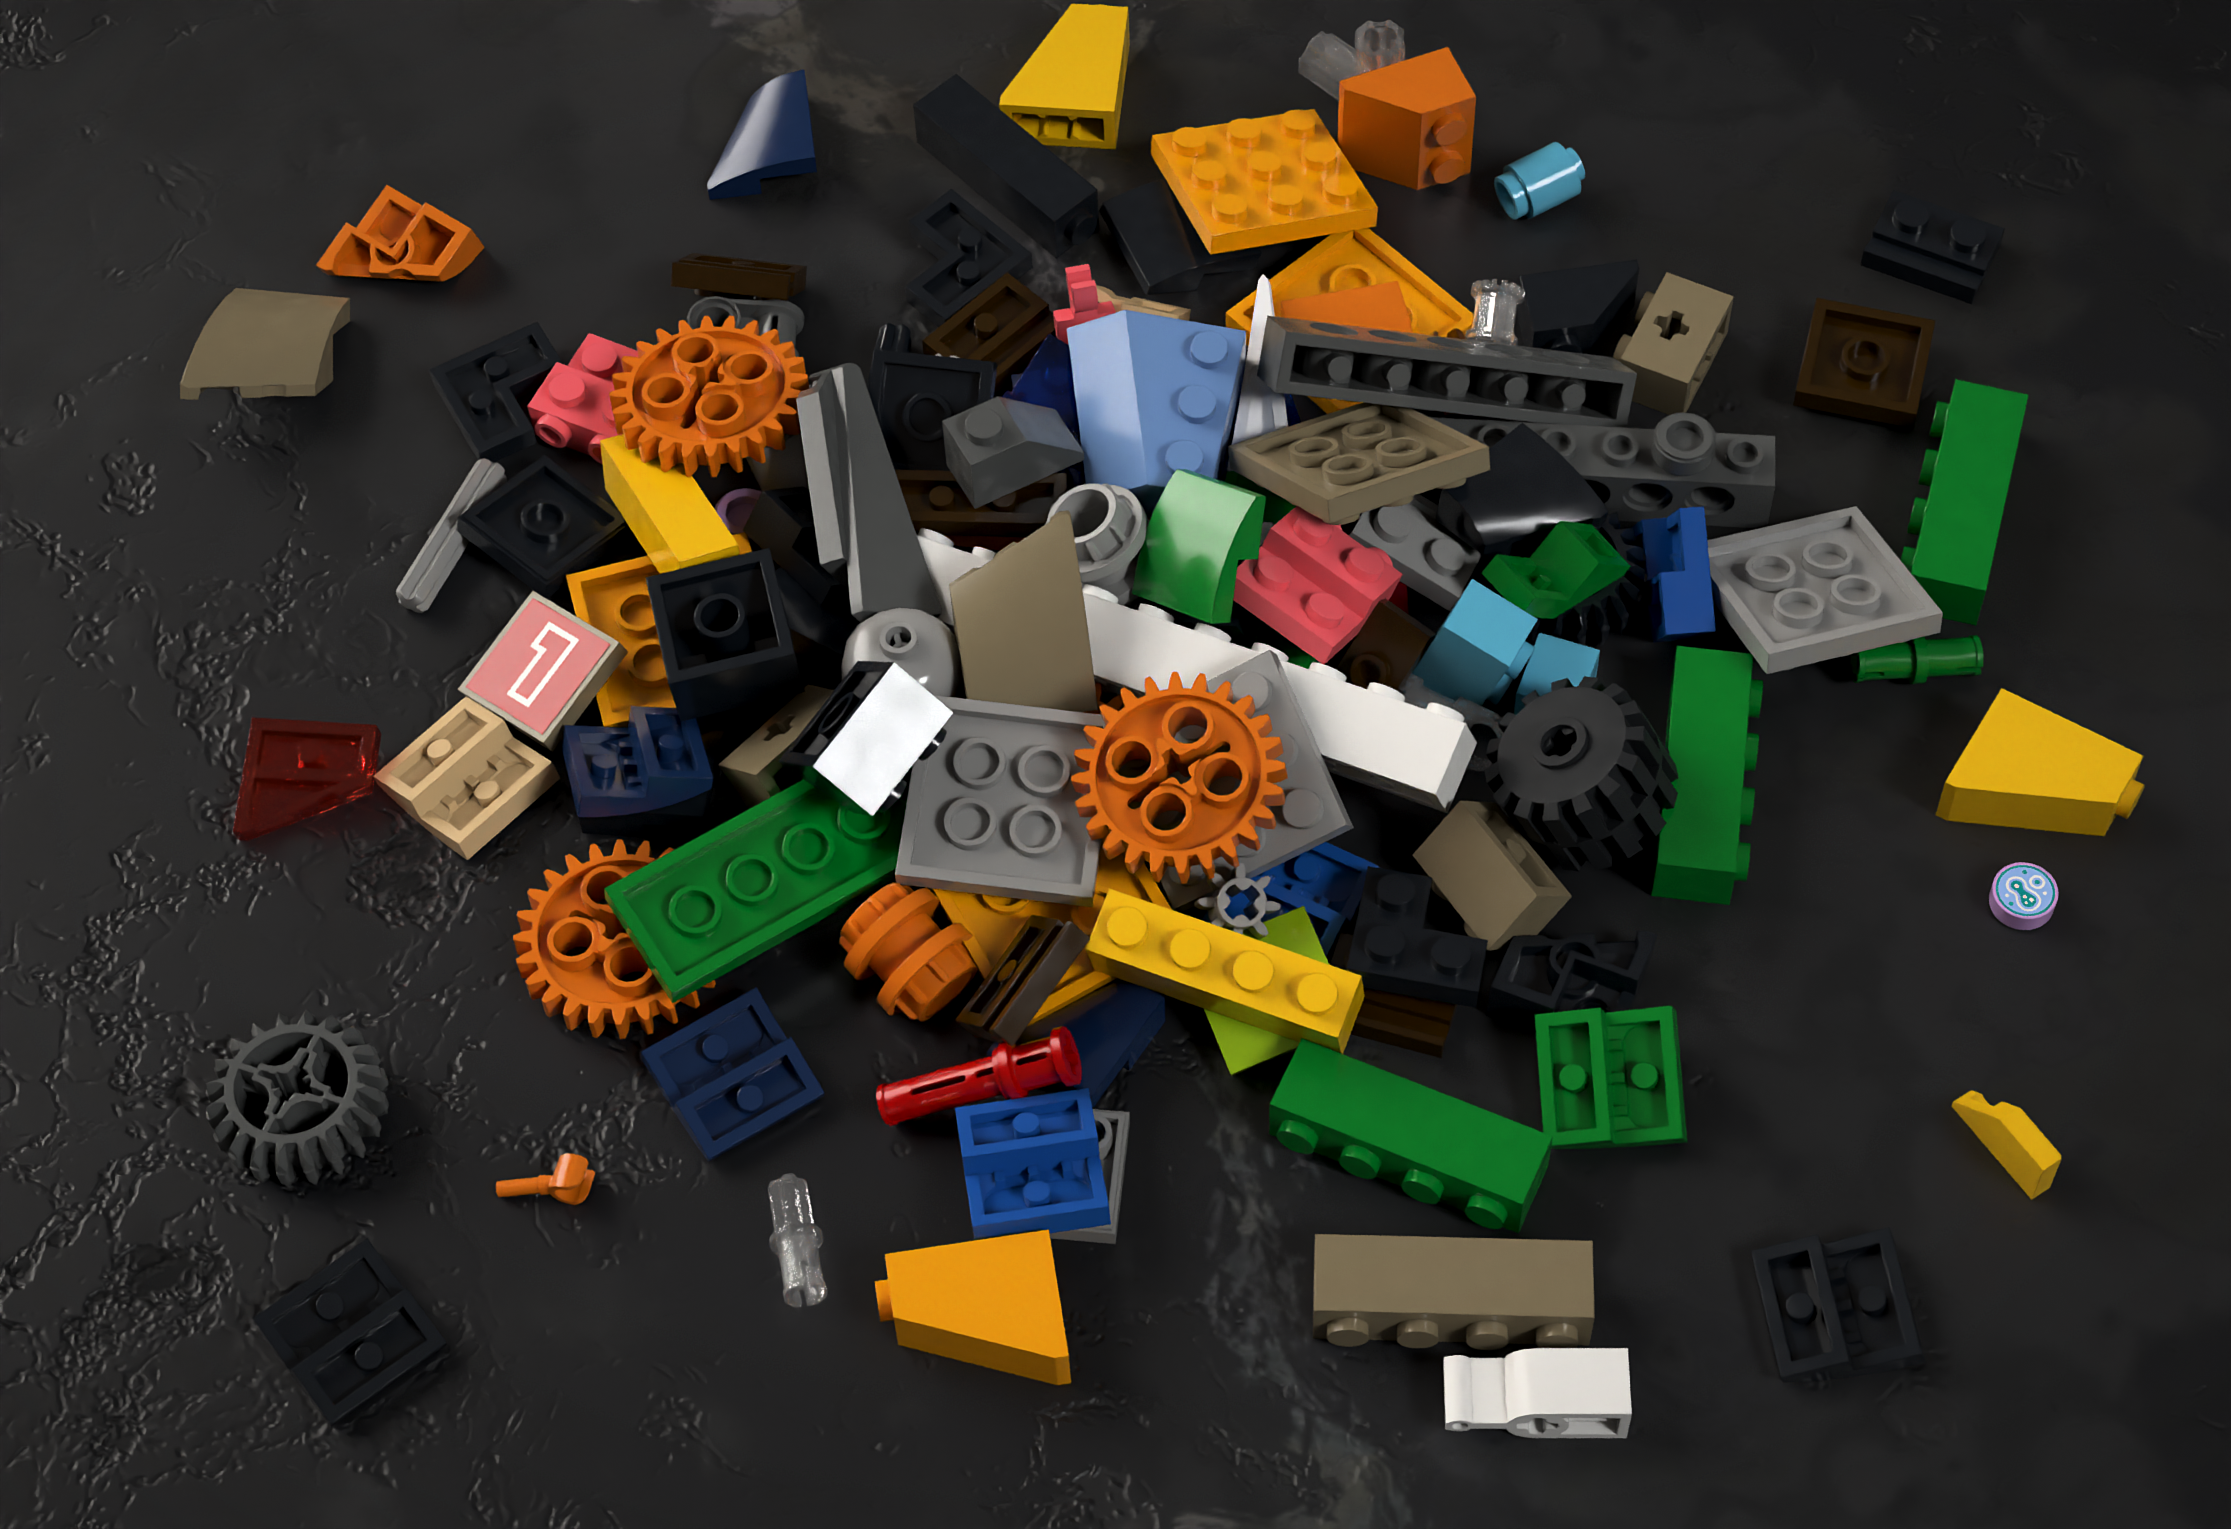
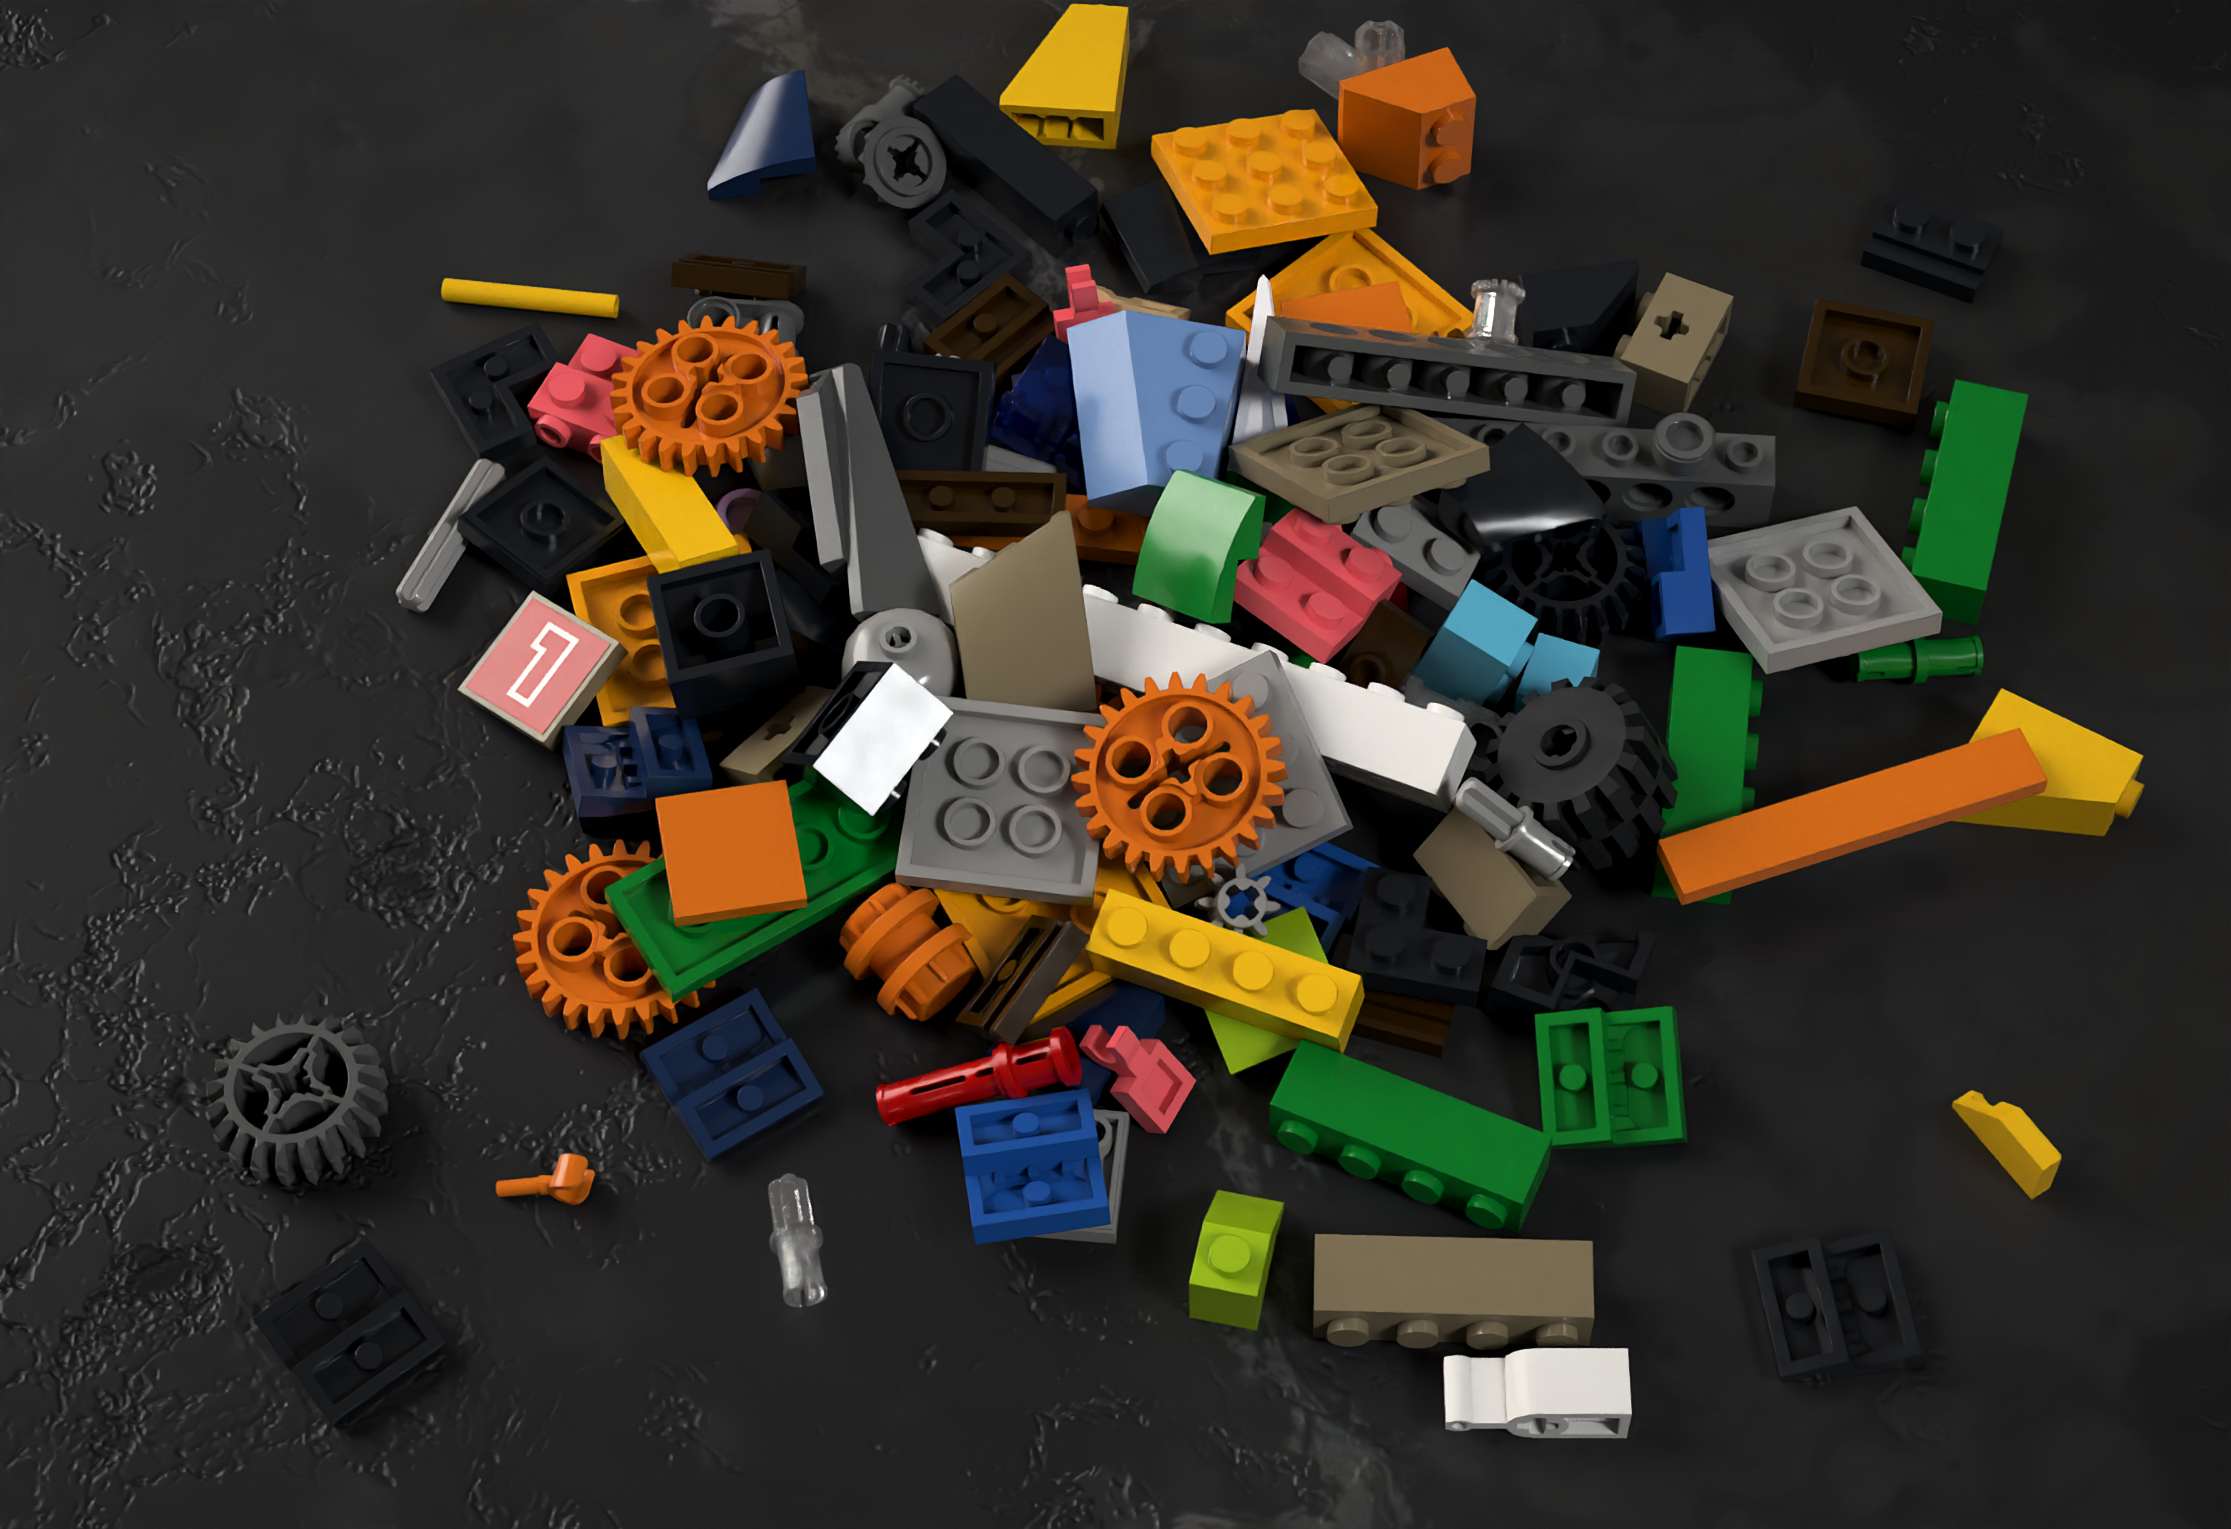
dark tan slope [180,288,350,400] -> none
clear red wing [233,717,382,841] -> none
orange slope [316,185,484,282] -> none
tan slope [373,696,561,860] -> none
light orange slope [875,1229,1071,1385] -> none
dark grey slope [942,396,1084,509] -> none
light grey piece [1045,483,1150,608] -> none
green slope [1482,520,1631,619] -> none
medium azure brick [1494,142,1585,220] -> none
tile [1989,862,2058,930] -> none
none -> yellow piece [441,278,619,319]
none -> orange tile [655,779,807,927]
none -> dark grey connector [834,74,927,174]
none -> dark grey gear [858,116,947,210]
none -> coral plate [1079,1025,1197,1134]
none -> lime slope [1189,1190,1284,1331]
none -> light grey axle [1452,777,1576,883]
none -> orange tile [1656,728,2048,906]

